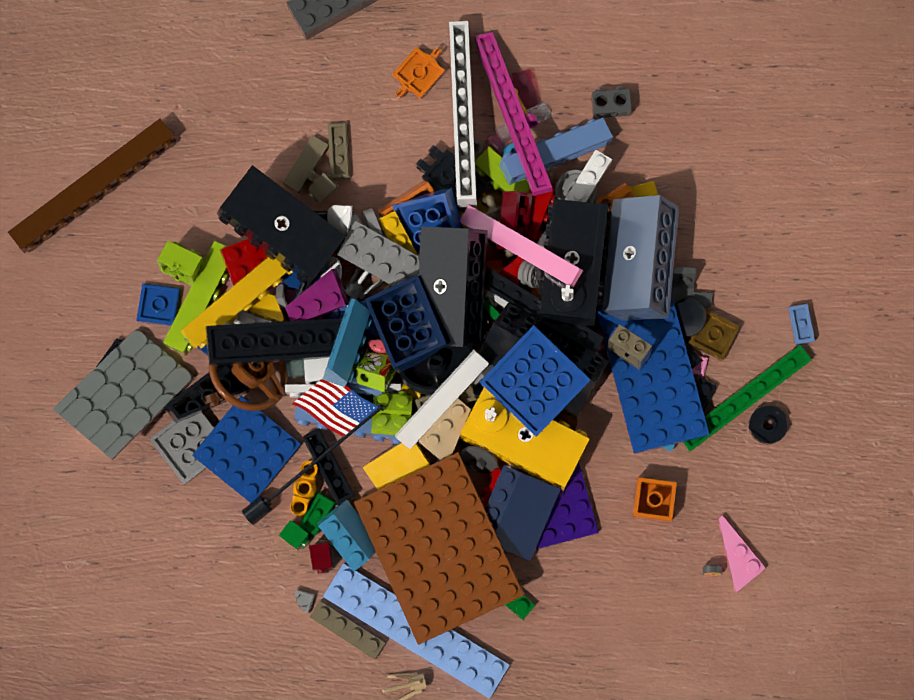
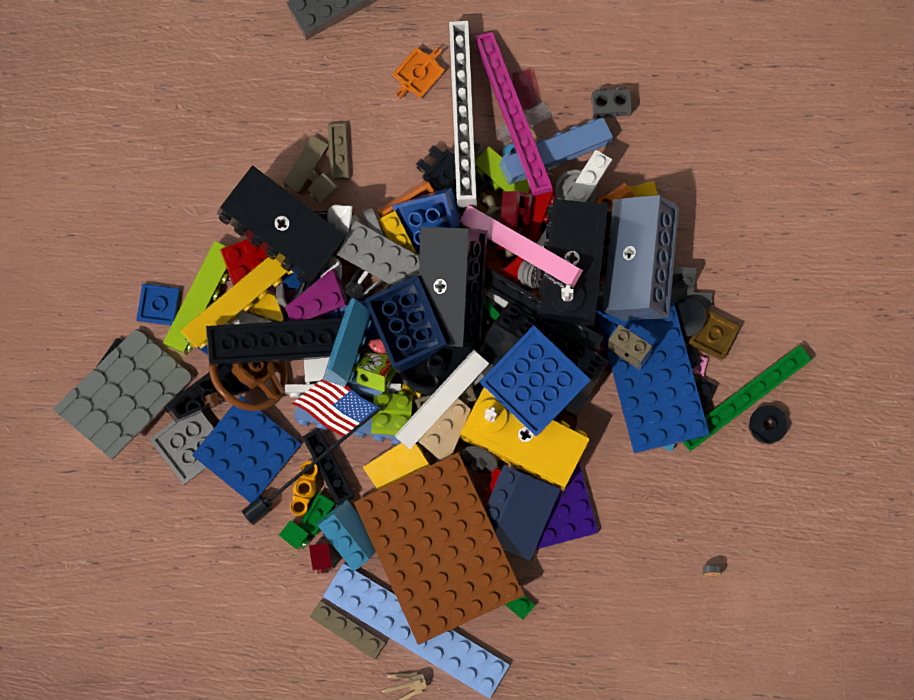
reddish brown brick [8,118,176,254] -> none
lime brick [157,241,203,286] -> none
clear light blue tile [286,360,305,378] -> none
light grey tile [295,589,315,614] -> none
clear pink tile [485,135,505,153] -> none
dark pink hinge [514,88,539,129] -> none
orange brick [632,477,677,523] -> none
bright pink wing [718,515,766,592] -> none
medium blue plate [788,304,815,345] -> none

